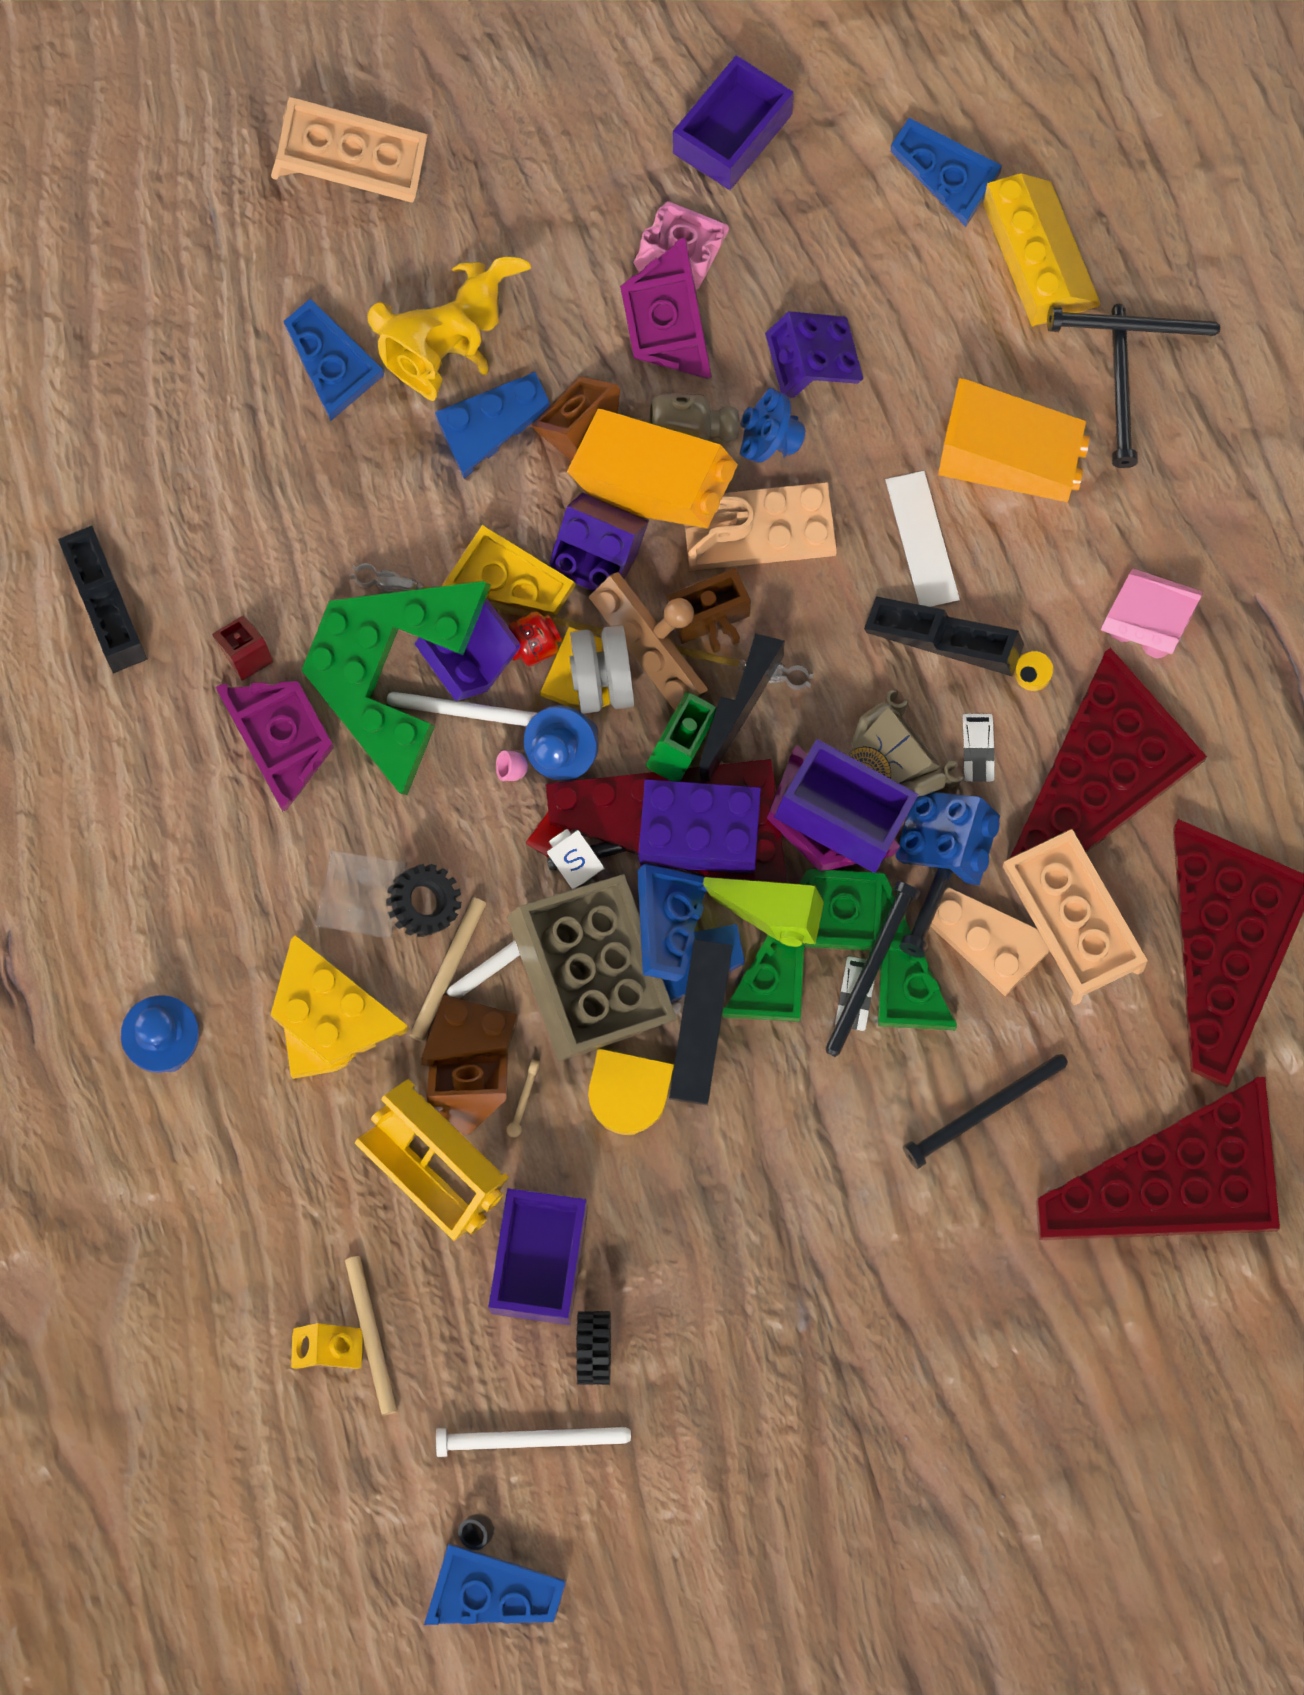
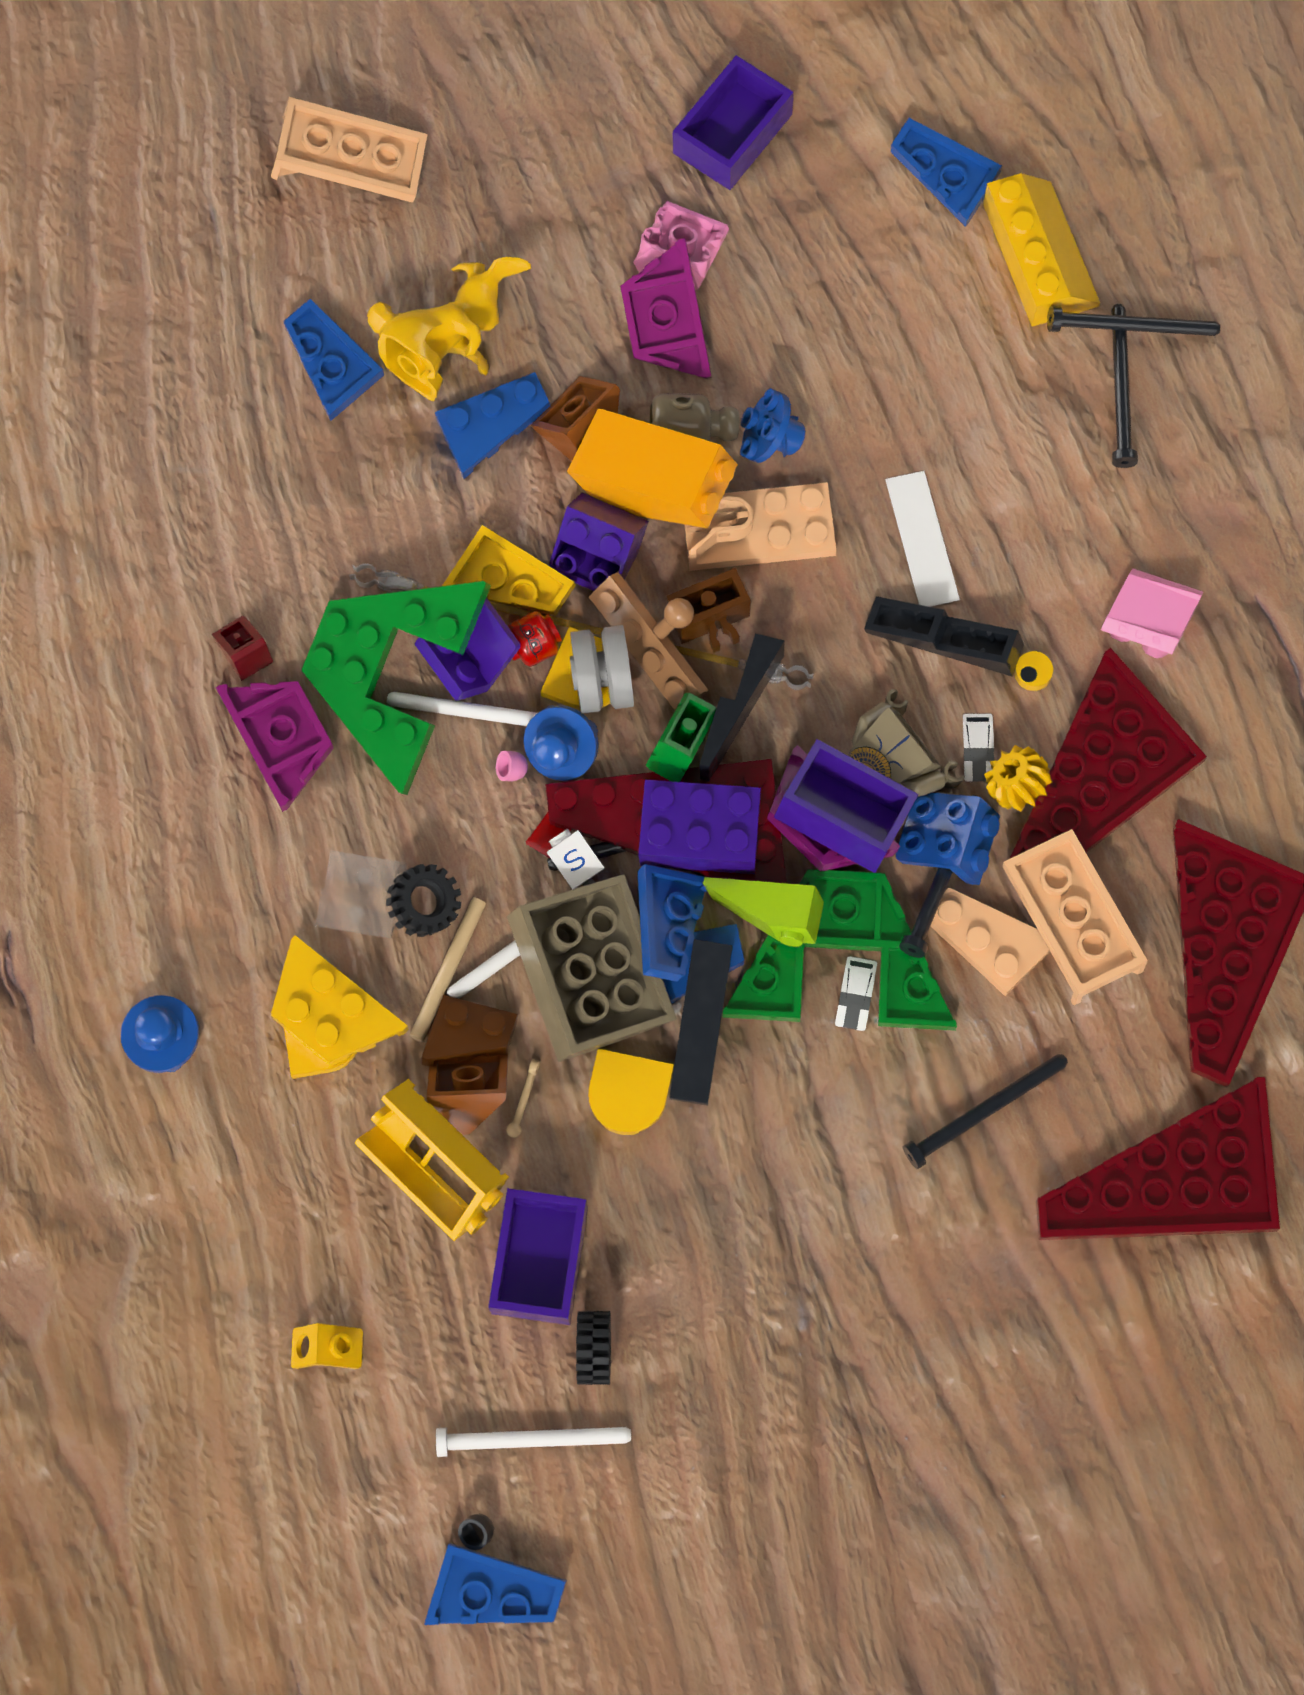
black slope [58,526,148,673] -> none
tan bar [345,1256,397,1415] -> none
dark purple bracket [765,311,863,398] -> none
black bar [826,880,922,1057] -> none
light orange slope [938,378,1090,502] -> none
none -> yellow gear [984,745,1052,812]

